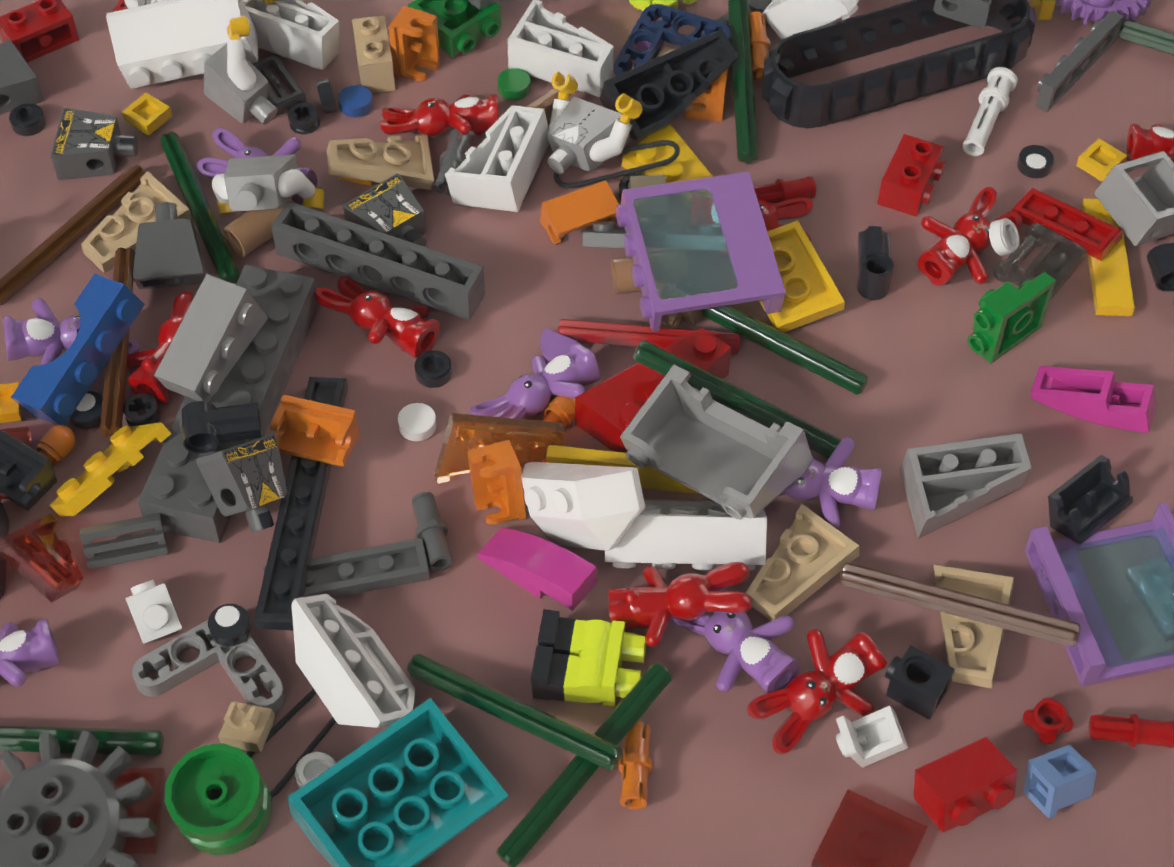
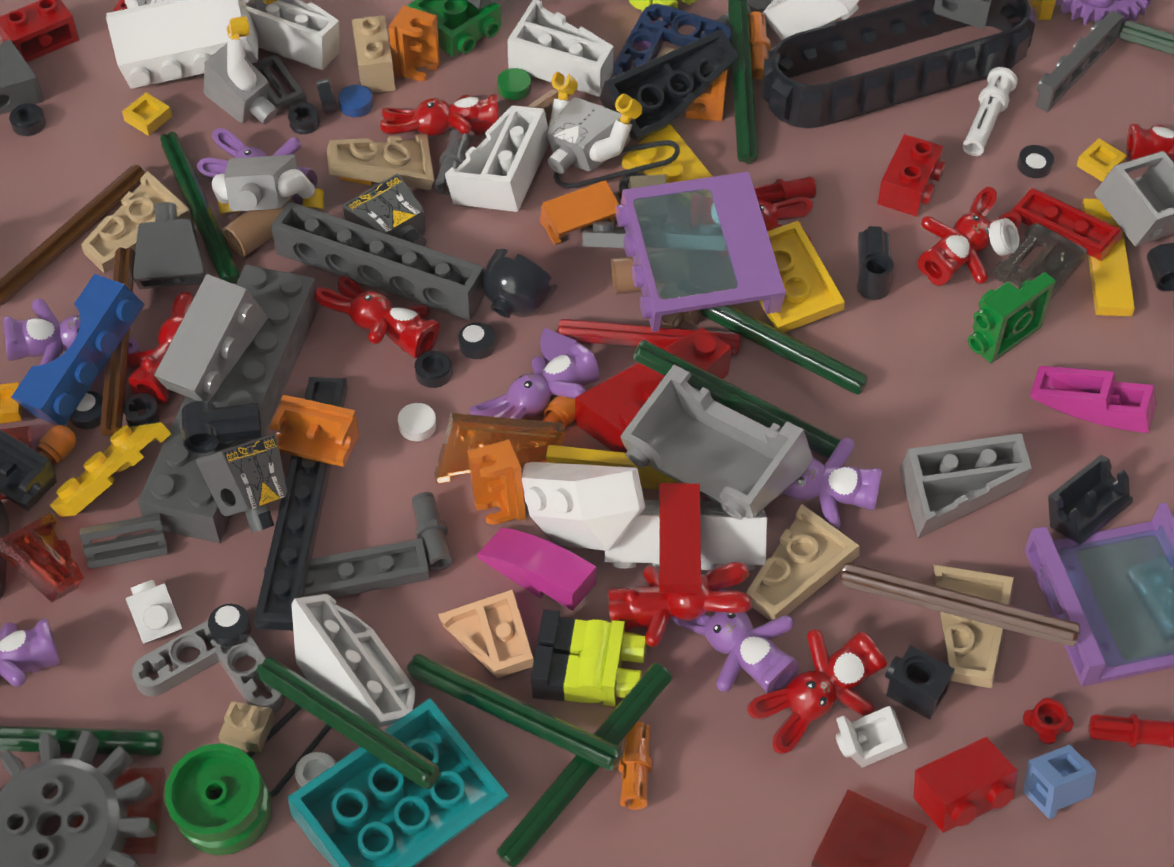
dark grey torso [51,108,138,180] -> none
none -> dark green axle [256,657,441,789]
none -> light nougat wing [438,590,534,678]
none -> black tile [458,322,496,359]
none -> black cylinder [482,249,557,318]
none -> red tile [659,483,701,593]

